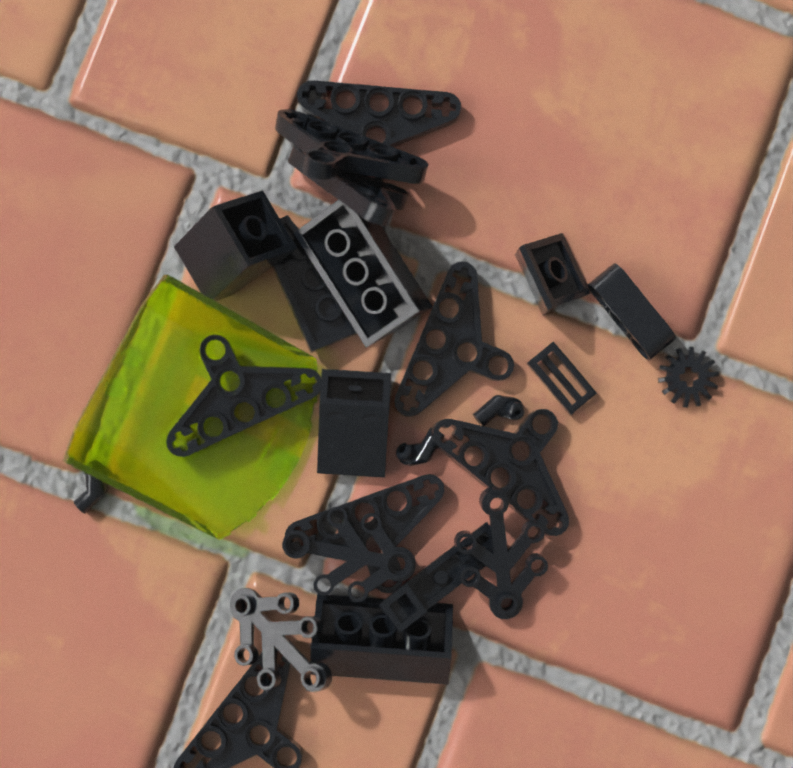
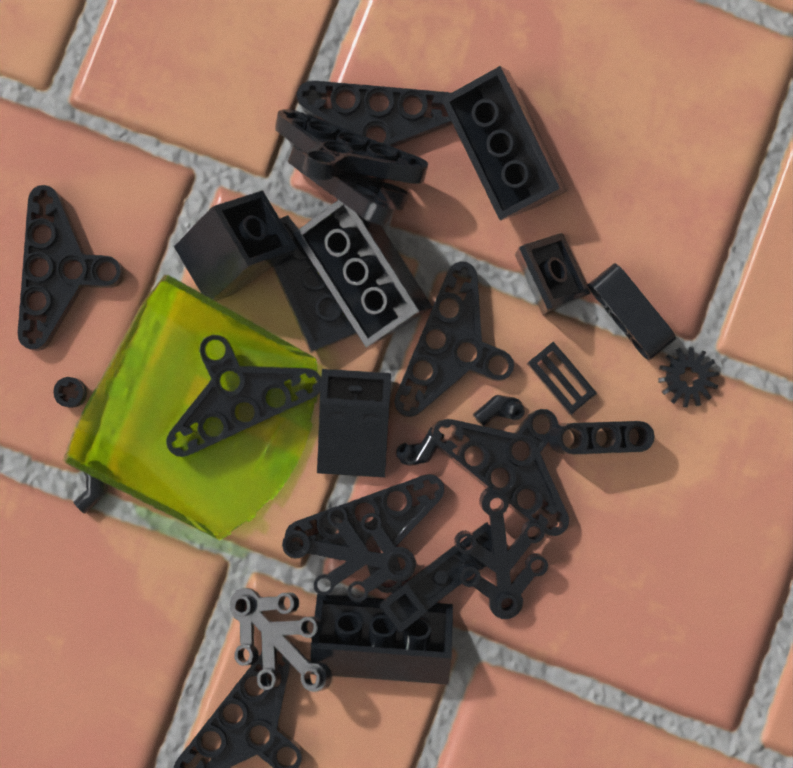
none -> black beam [17,185,124,351]
none -> black bush [53,377,87,408]
none -> black slope [441,66,568,221]
none -> black beam [548,421,655,454]

